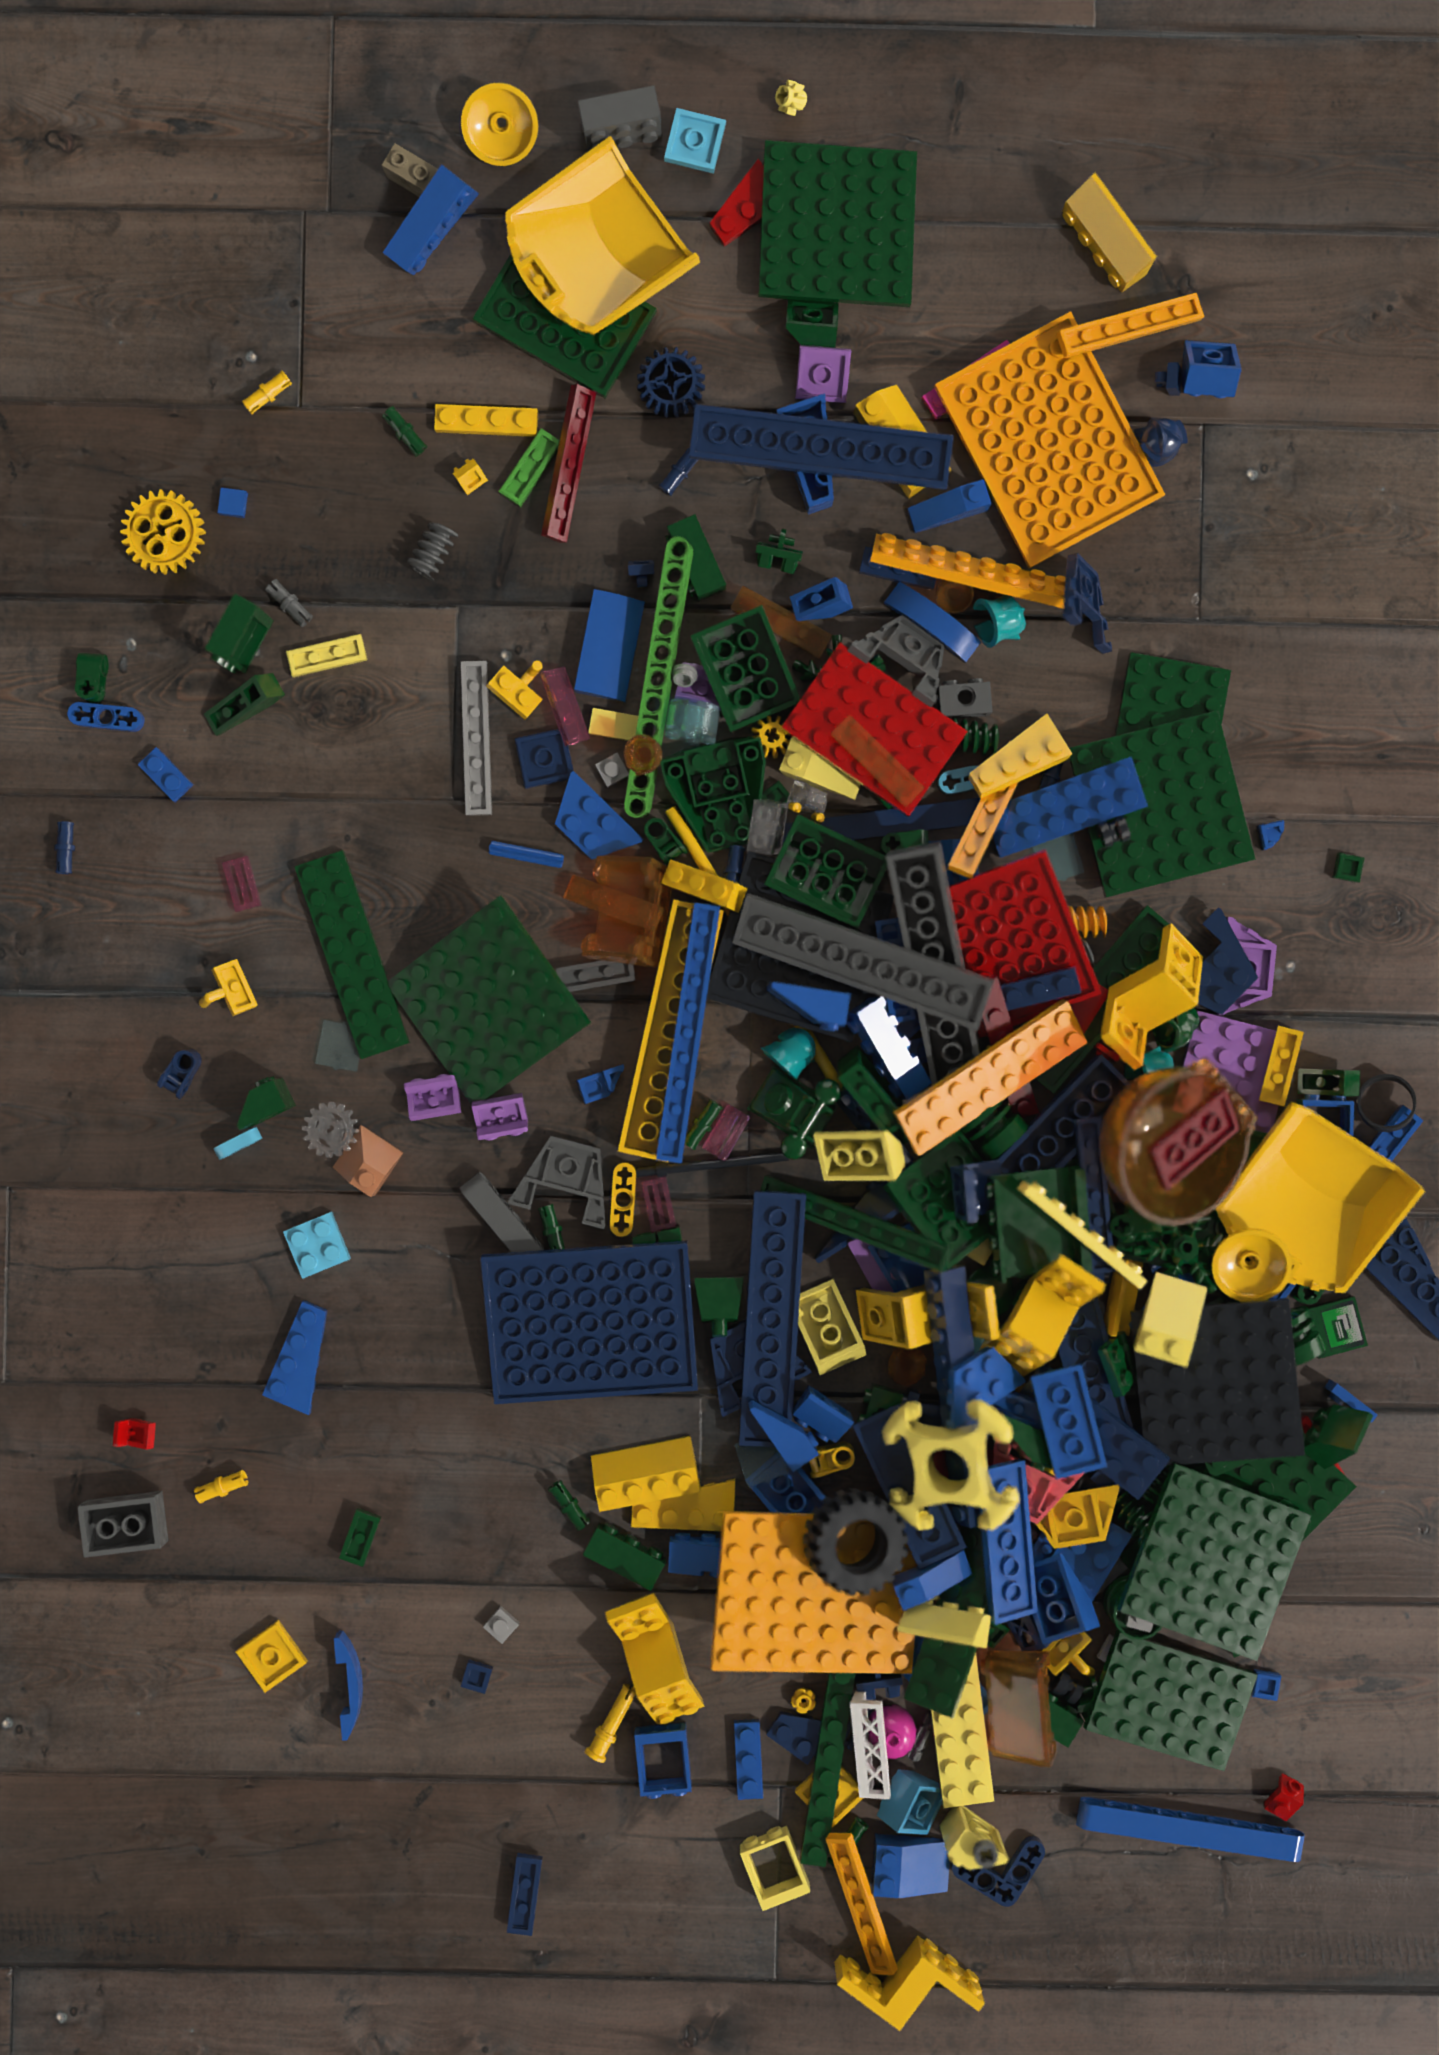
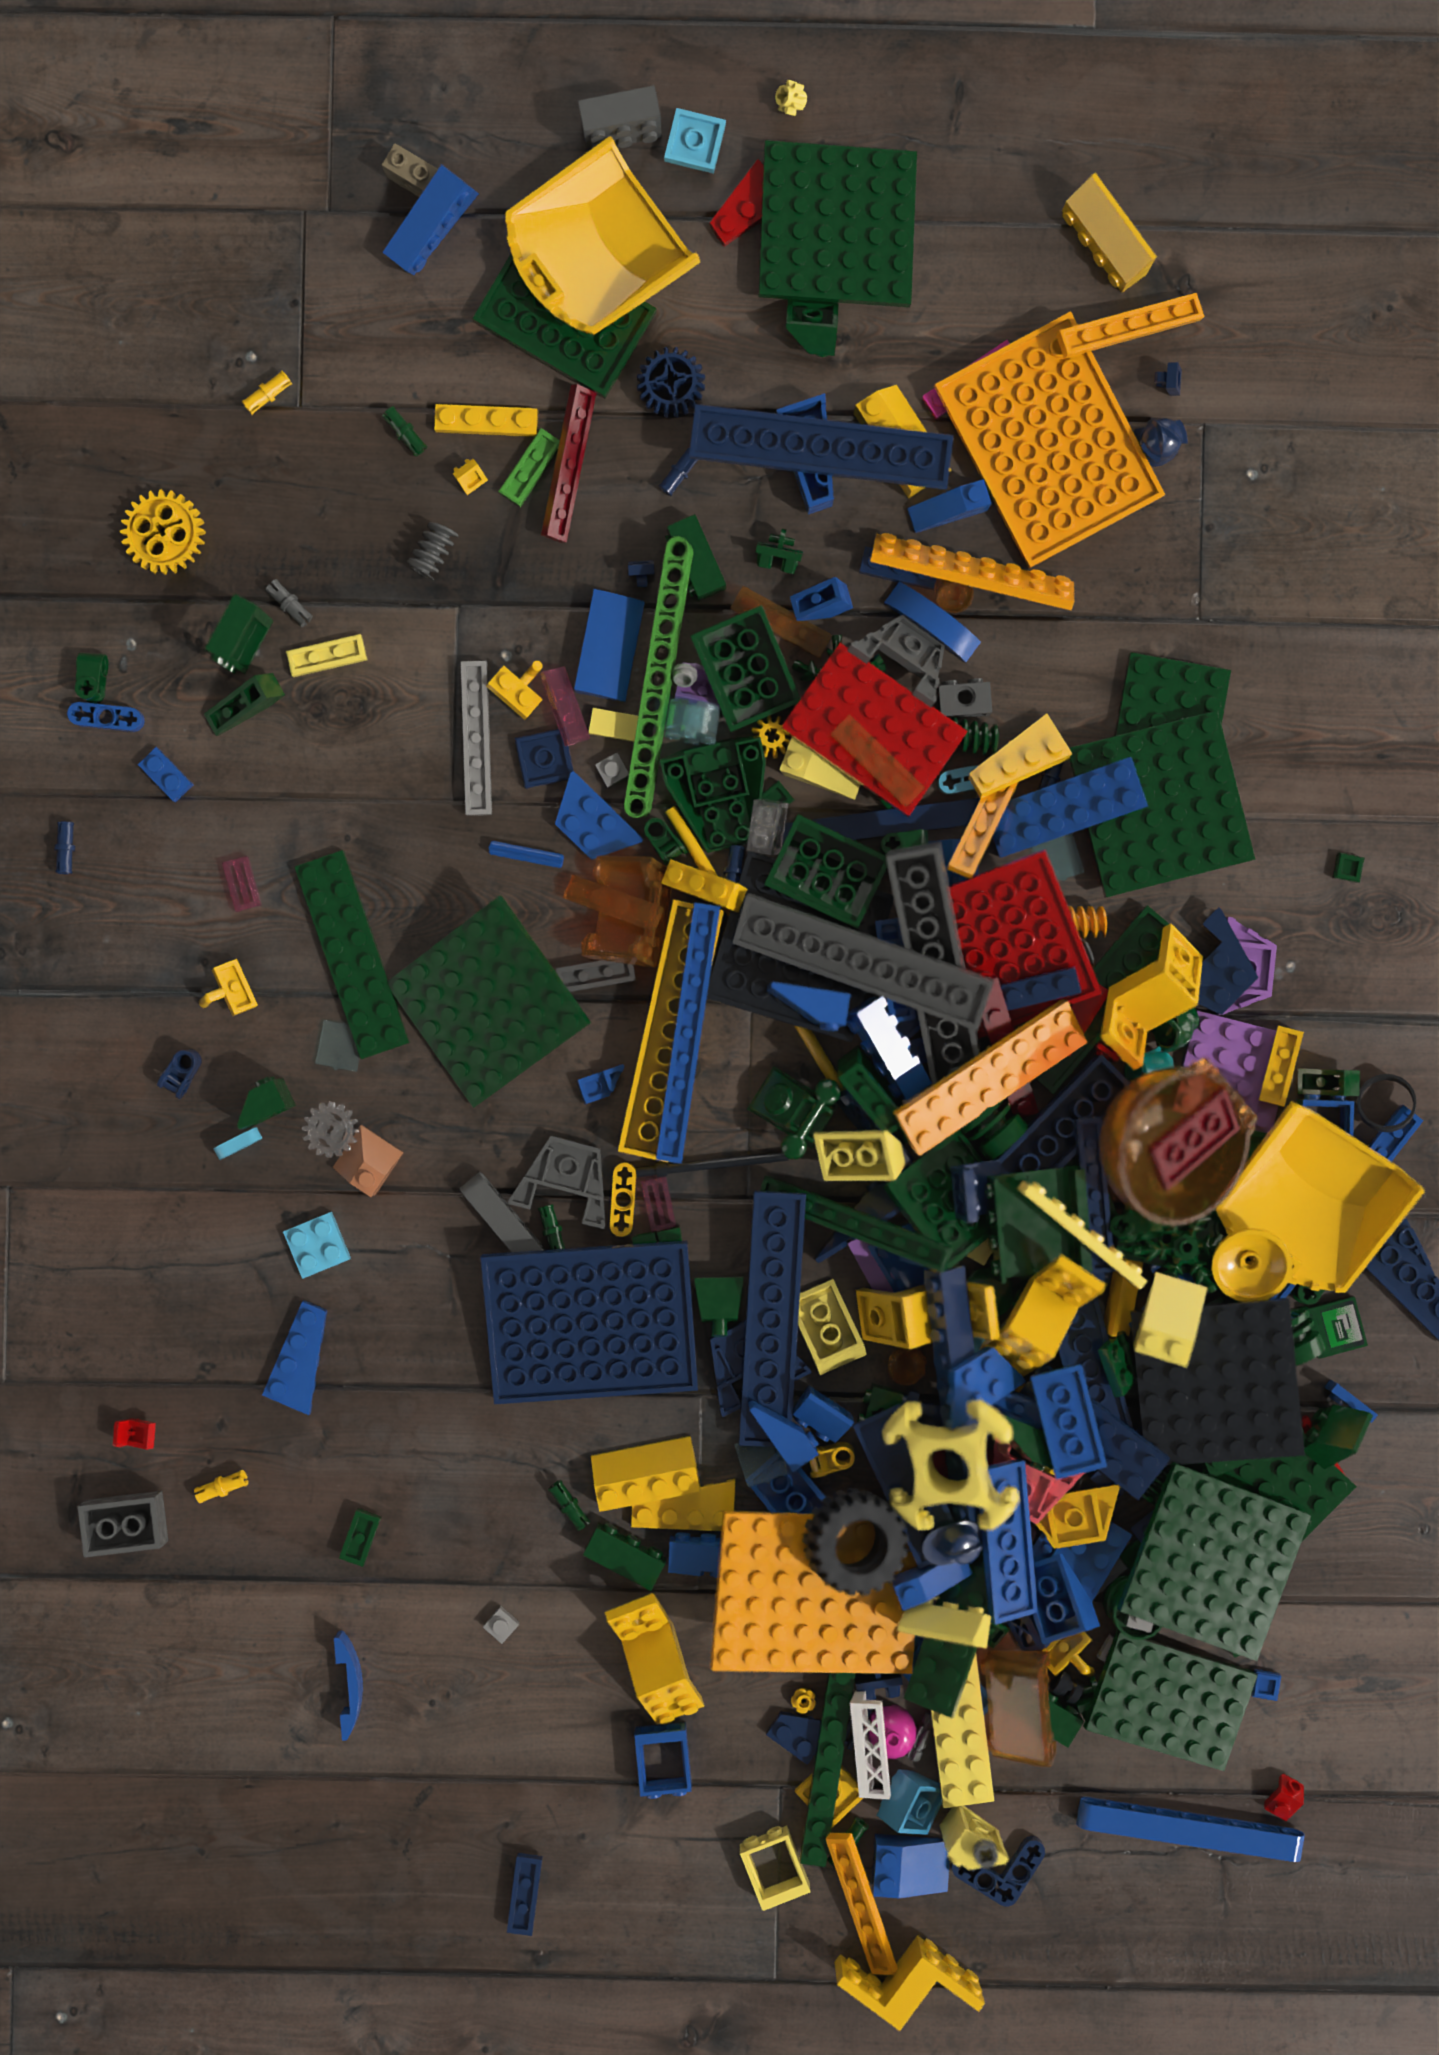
blue tile [218,488,248,518] -> none
yellow tile [235,1620,308,1693] -> none
medium lavender bracket [404,1074,461,1121] -> none
yellow dish [461,83,538,166] -> none
dark blue tile [461,1660,493,1694] -> none
medium lavender bracket [472,1093,528,1140] -> none
yellow pin [584,1684,636,1763] -> none
clear orange hair [624,734,663,775] -> none
dark green pin [685,1099,723,1150] -> none
clear pink tile [702,1104,751,1161] -> none
blue plate [734,1719,763,1800] -> none
teal helmet [761,1028,816,1080] -> none
clear piece [786,780,827,823] -> none
medium lavender tile [795,345,851,403] -> none
teal helmet [973,595,1026,648] -> none
dark blue wing [1063,553,1112,654] -> none
black wheel [1096,816,1130,848] -> none
dark green piece [1113,1491,1153,1546] -> none
blue slope [1181,340,1241,398] -> none
blue tile [1257,820,1284,851] -> none
none -> dark blue piece [922,1521,982,1566]

